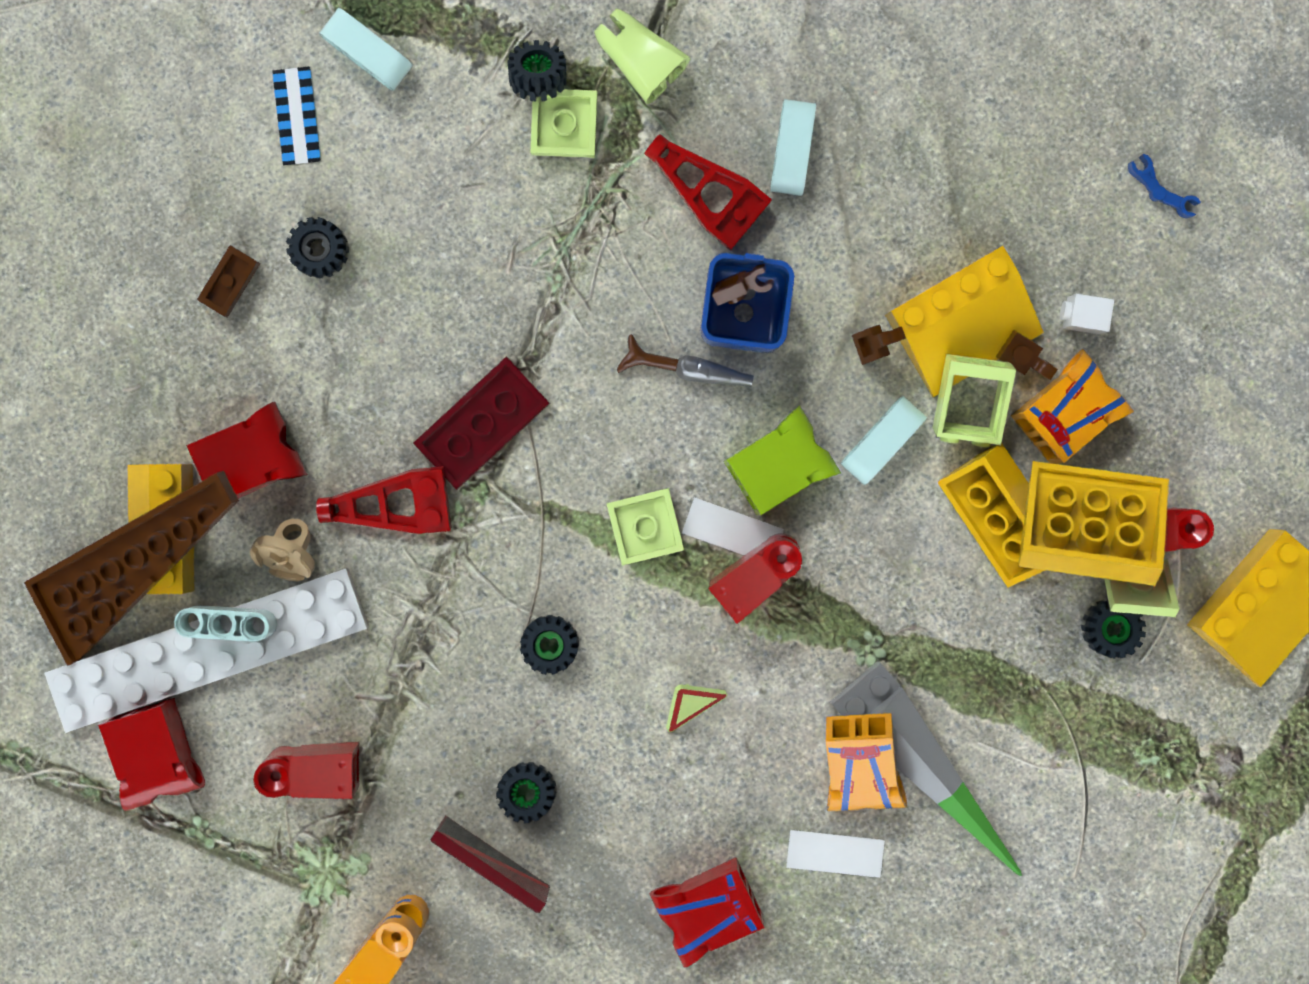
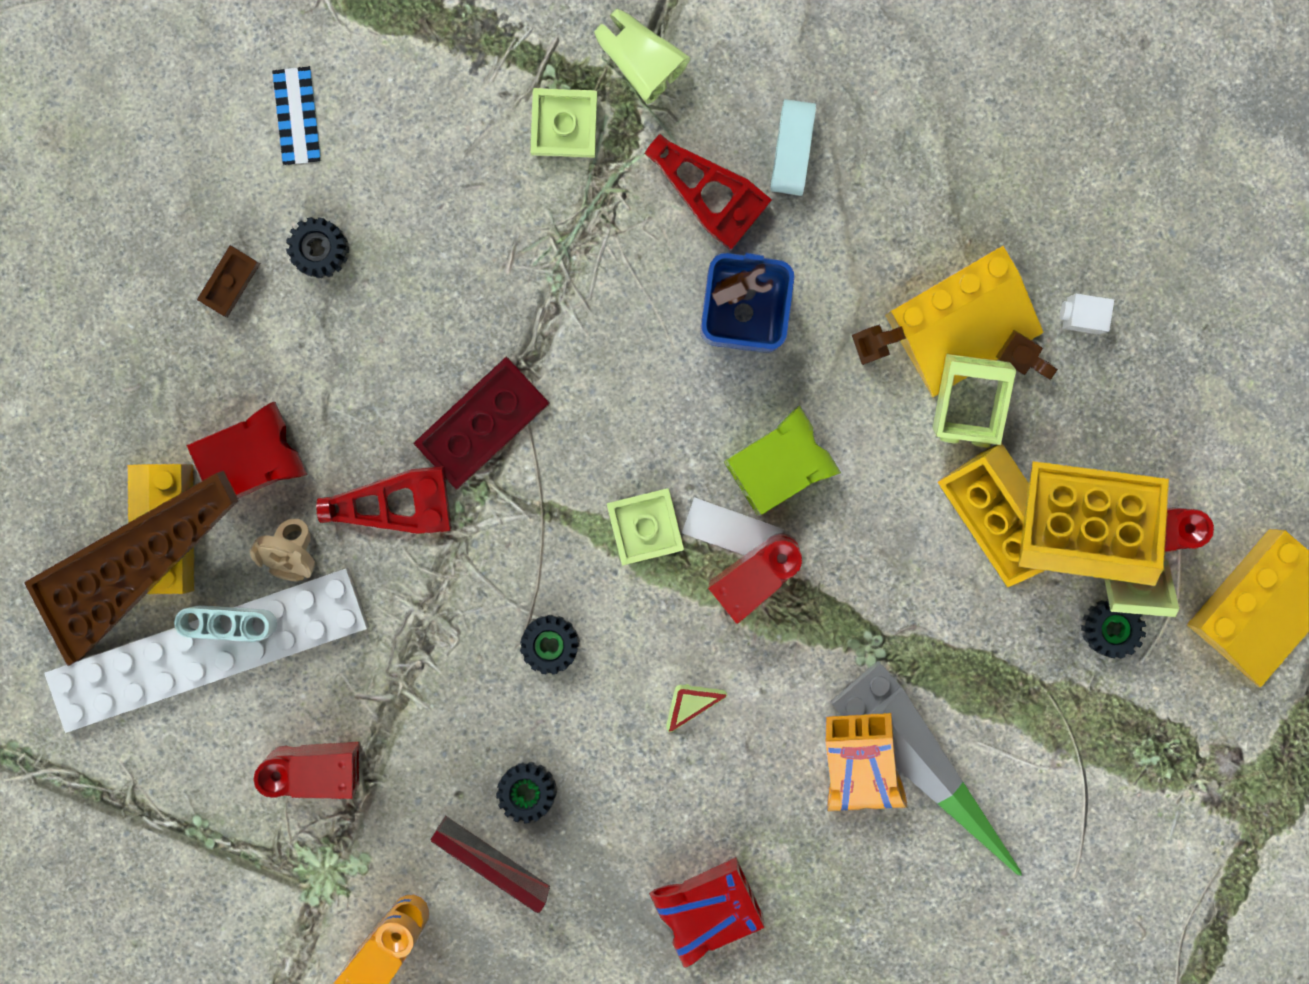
red piece [98,698,205,811] -> none
light aqua beam [319,8,413,91] -> none
black bush [508,40,567,102] -> none
flat silver piece [617,334,754,387] -> none
white sticker [786,830,885,878] -> none
light aqua beam [841,396,927,485] -> none
light orange piece [1011,349,1134,464] -> none
blue piece [1128,154,1201,218] -> none

